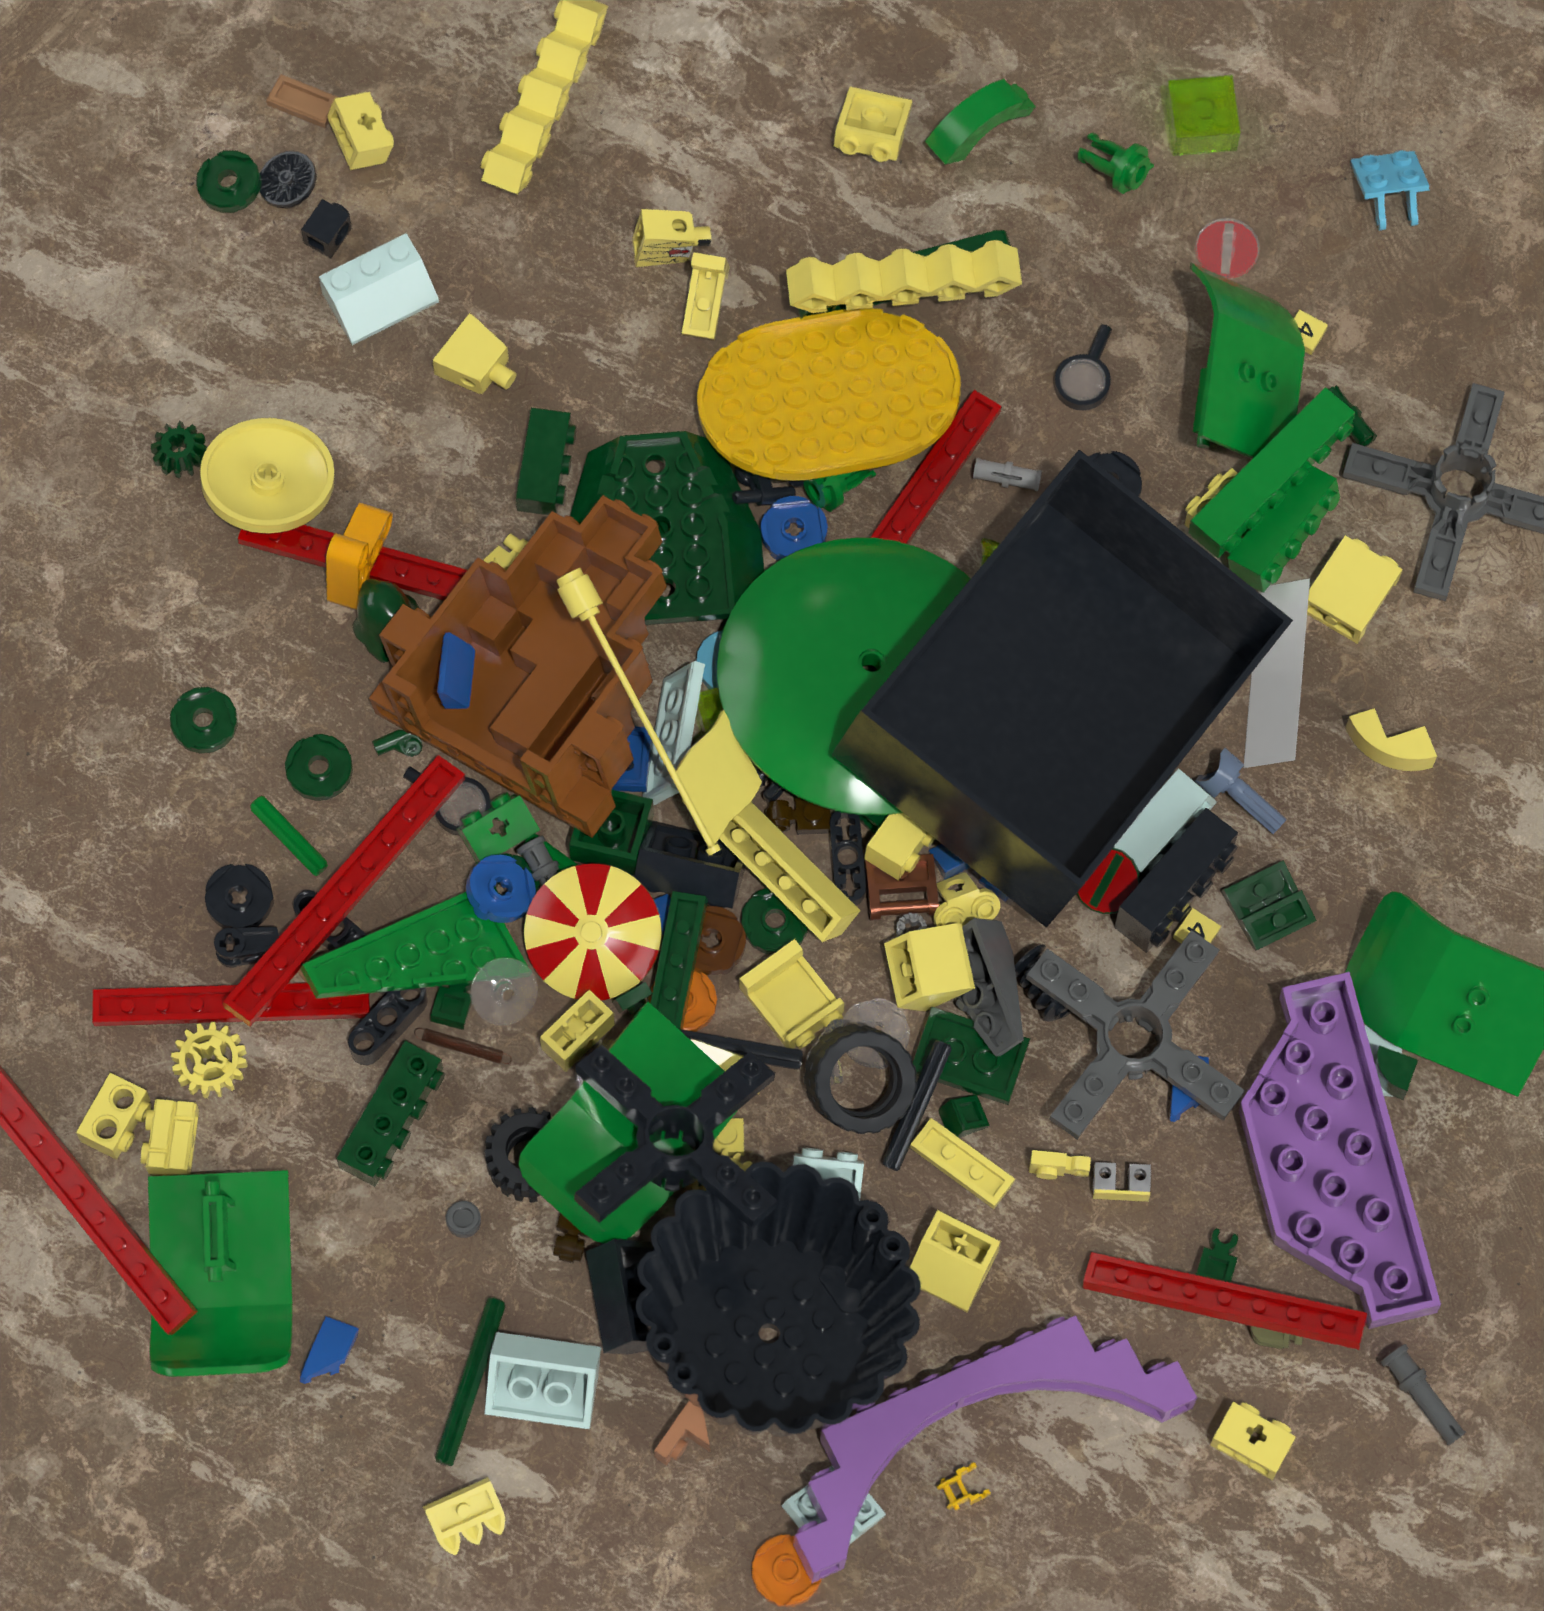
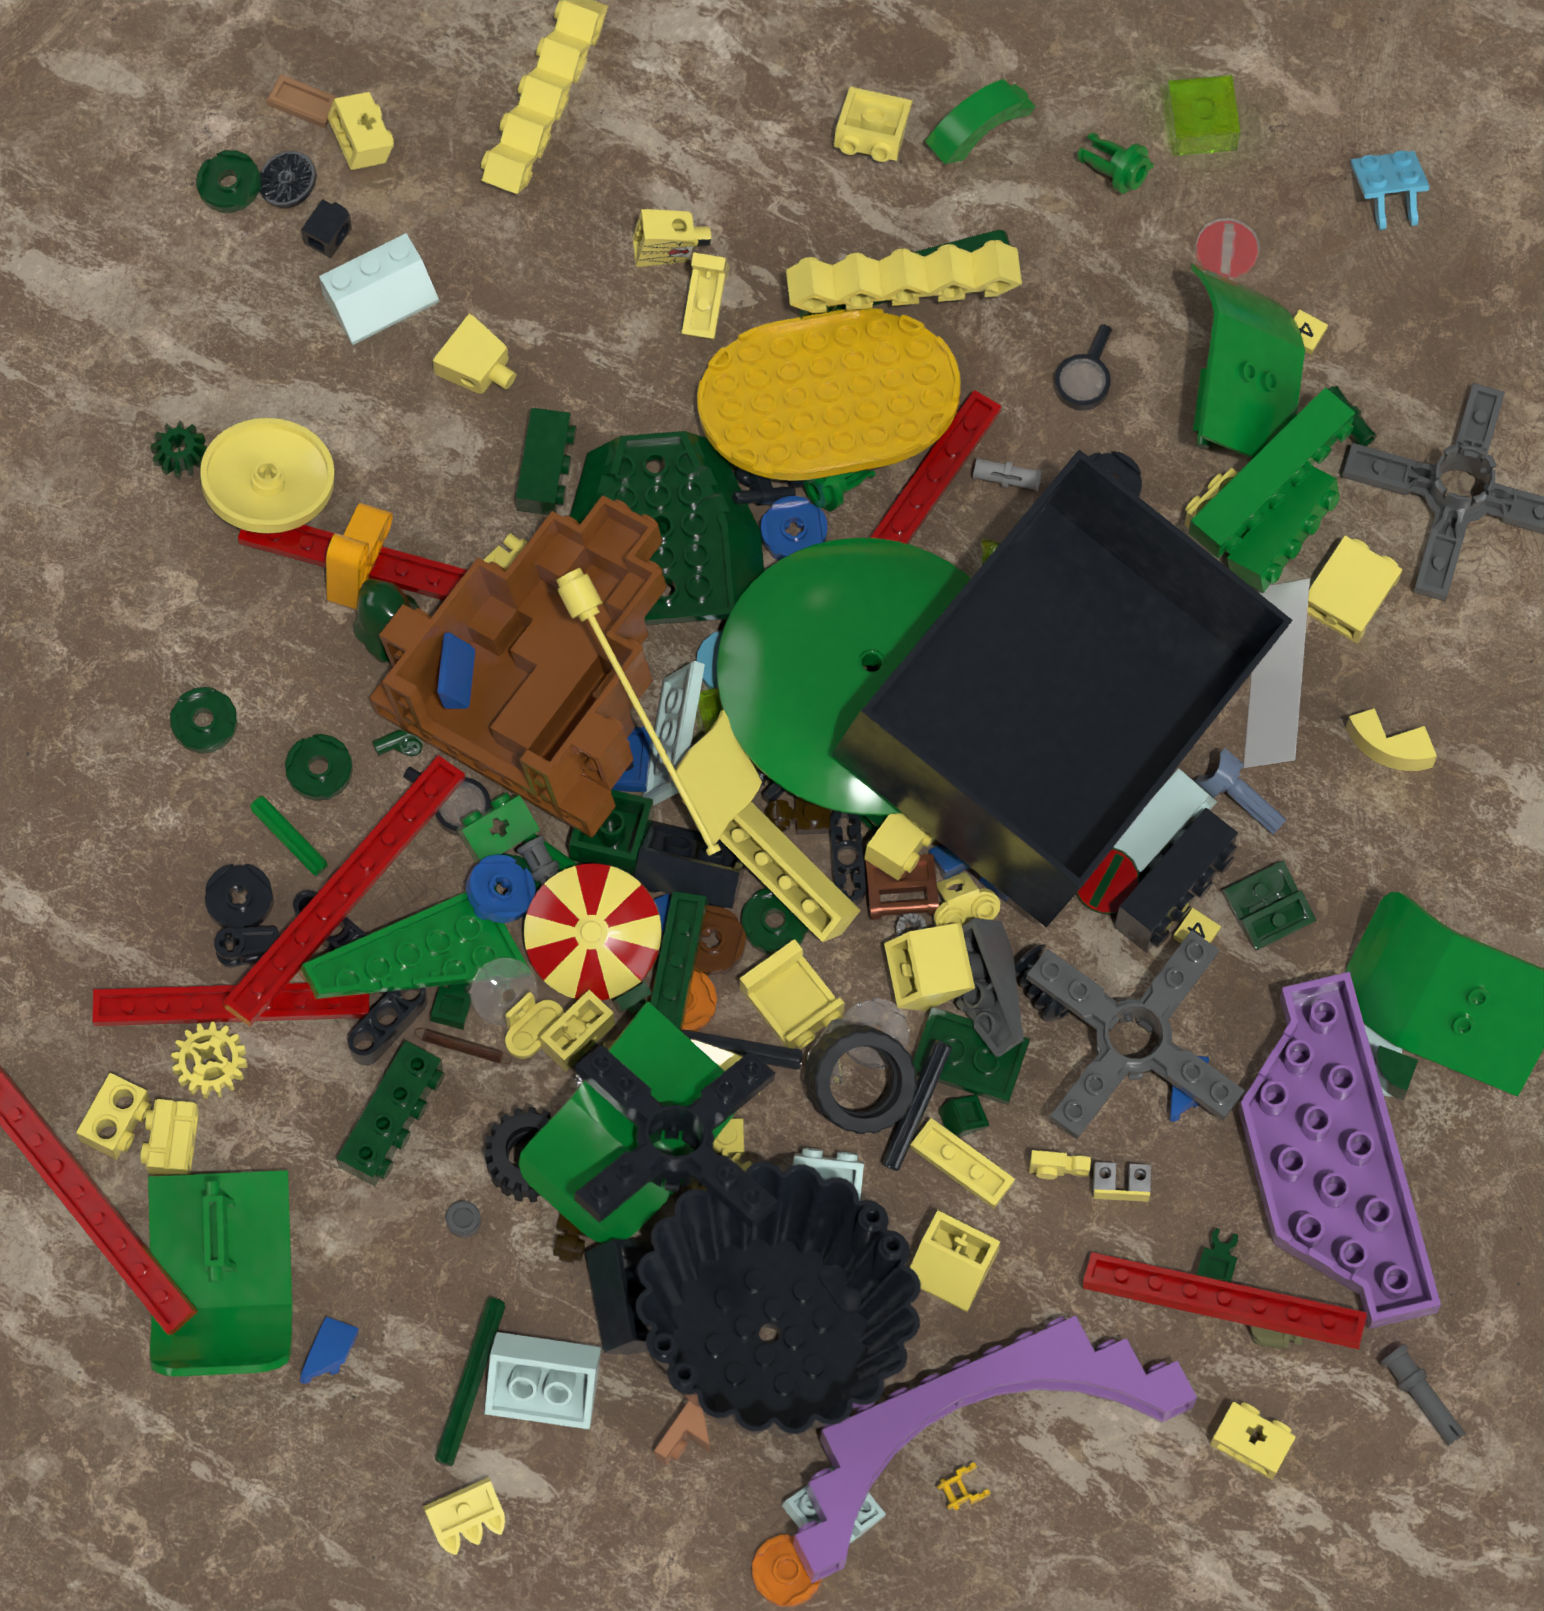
none -> light yellow bracket [505,992,564,1059]

